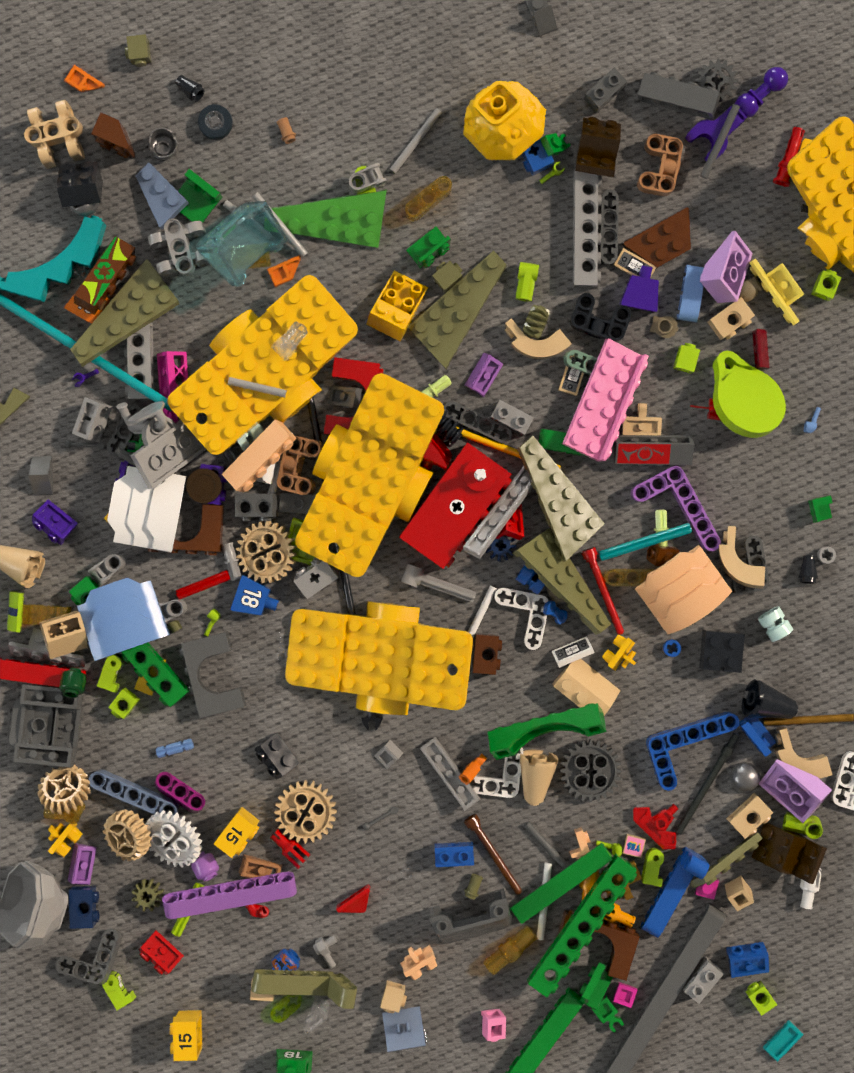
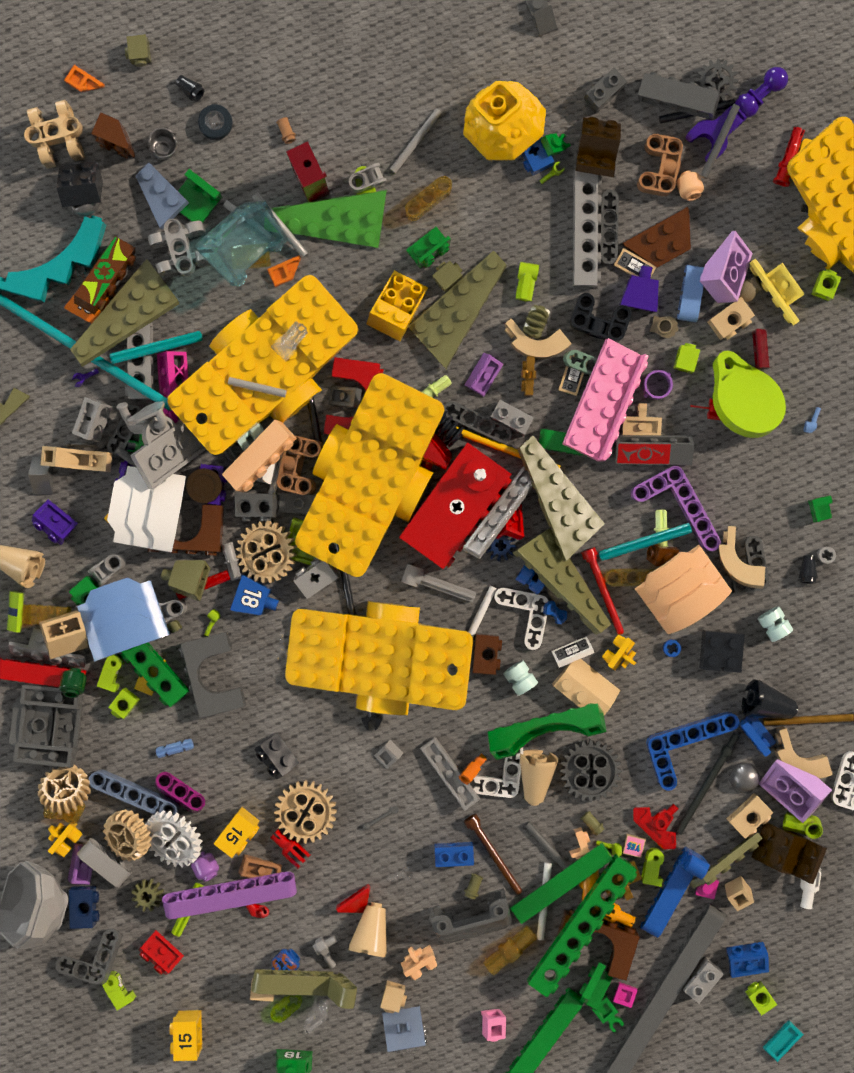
none -> tan arch [41,446,112,472]
none -> light grey beam [77,838,132,887]
none -> teal axle [110,331,203,364]
none -> olive torso [161,560,210,601]
none -> dark red brick [286,141,330,202]
none -> tan cone [348,902,387,957]
none -> light aqua wheel [503,660,538,696]
none -> pearl gold plate [521,356,536,396]
none -> olive pin [580,811,604,836]
none -> medium lavender piece [642,370,673,400]
none -> black bar [659,99,735,124]
none -> light nougat head [676,171,704,201]

